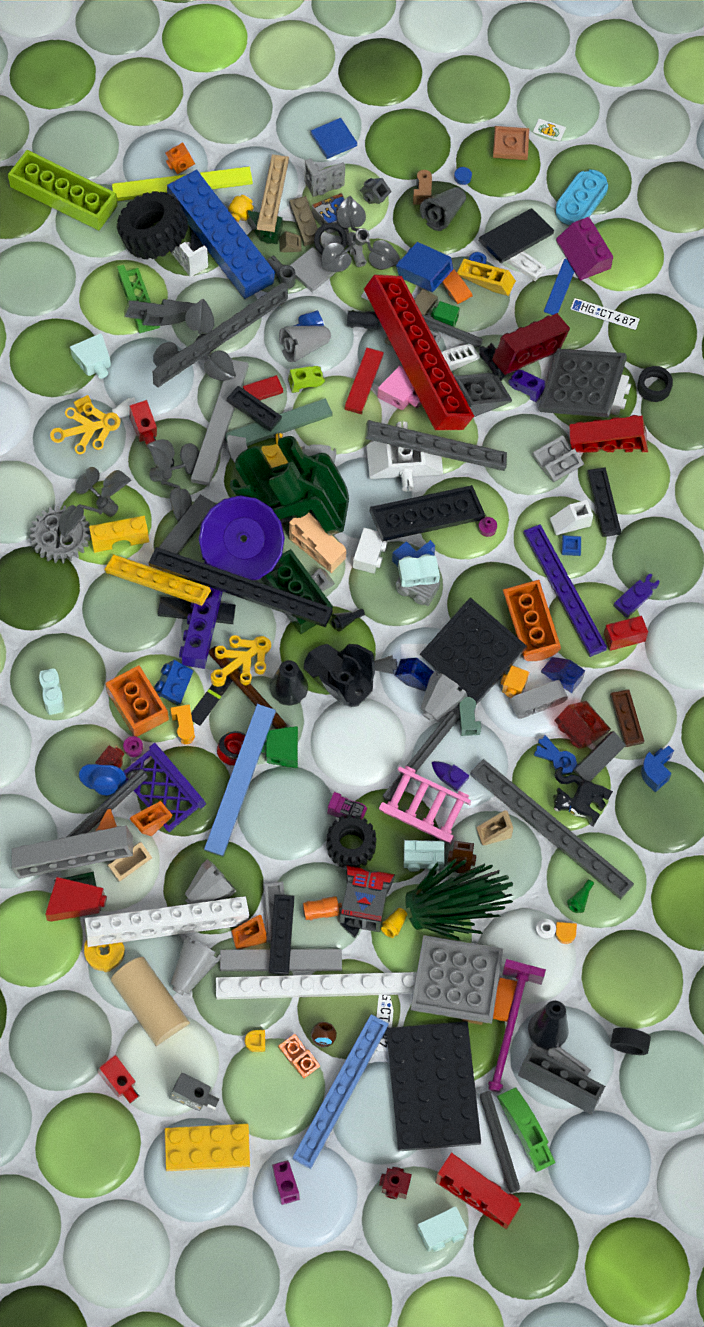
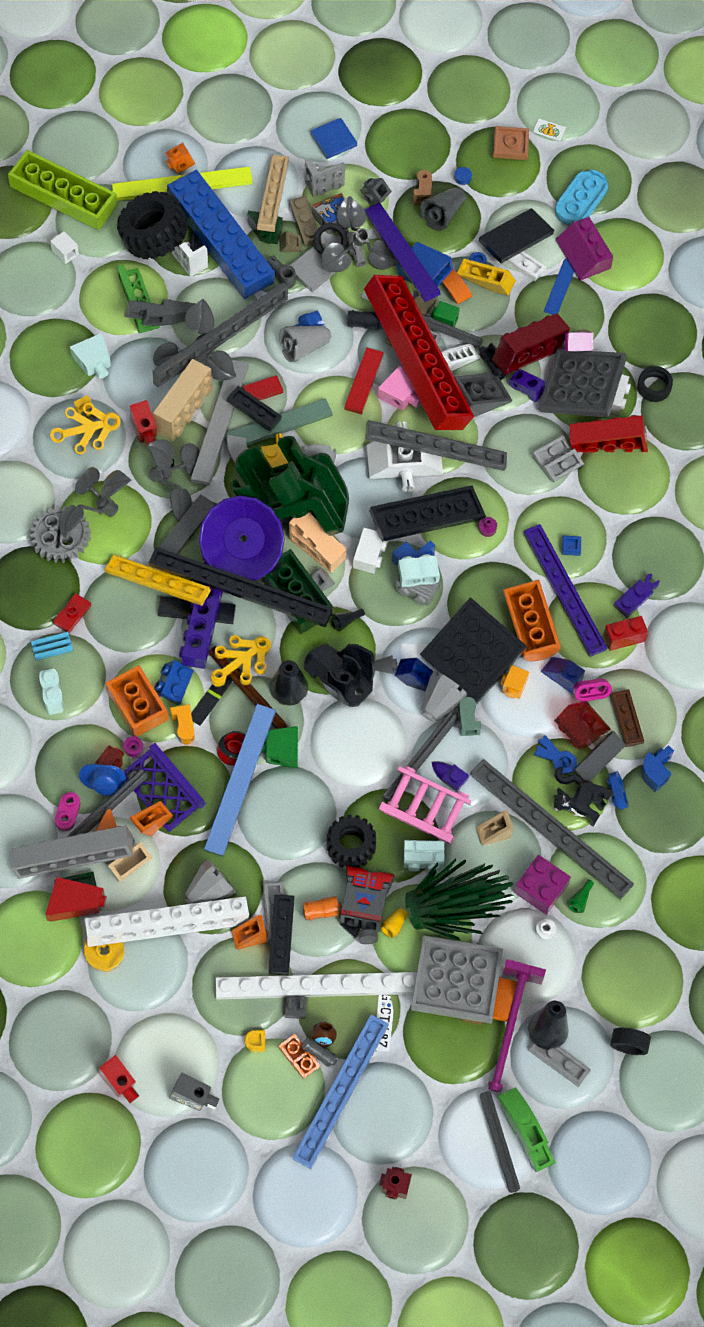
yellow arch [89,516,149,553] -> none
tan brick [111,957,190,1046] -> none
white cone [112,397,137,418] -> none
yellow plate [165,1124,250,1171] -> none
light grey cone [171,936,222,995] -> none
light grey tile [220,949,342,971] -> none
yellow head [228,195,254,222] -> none
magenta leg [272,1160,300,1205] -> none
lime leg [288,366,325,393] -> none
magenta leg [327,792,367,820] -> none
black plate [386,1021,481,1152] -> none
light aqua brick [417,1207,467,1252] -> none
red wedge [435,1152,521,1230] -> none
reddish brown brick [447,841,477,874] -> none
light grey beam [510,680,568,719] -> none
dark grey brick [518,1047,606,1115] -> none
white slope [550,500,593,535] -> none
light orange tile [556,922,577,944] -> none
white sticker [571,298,640,330] -> none
black tile [587,467,621,537] -> none
none -> medium azure tile [31,632,73,661]
none -> white brick [50,231,79,264]
none -> red plate [53,593,92,633]
none -> dark pink plate [55,792,81,831]
none -> tan brick [153,359,213,442]
none -> dark grey tile [285,996,307,1019]
none -> dark grey piece [301,1038,337,1067]
none -> dark grey tile [358,929,378,945]
none -> dark purple tile [365,203,441,302]
none -> magenta brick [514,855,571,915]
none -> slope [565,329,593,351]
none -> dark pink plate [573,678,612,702]
none -> blue plate [607,771,629,810]

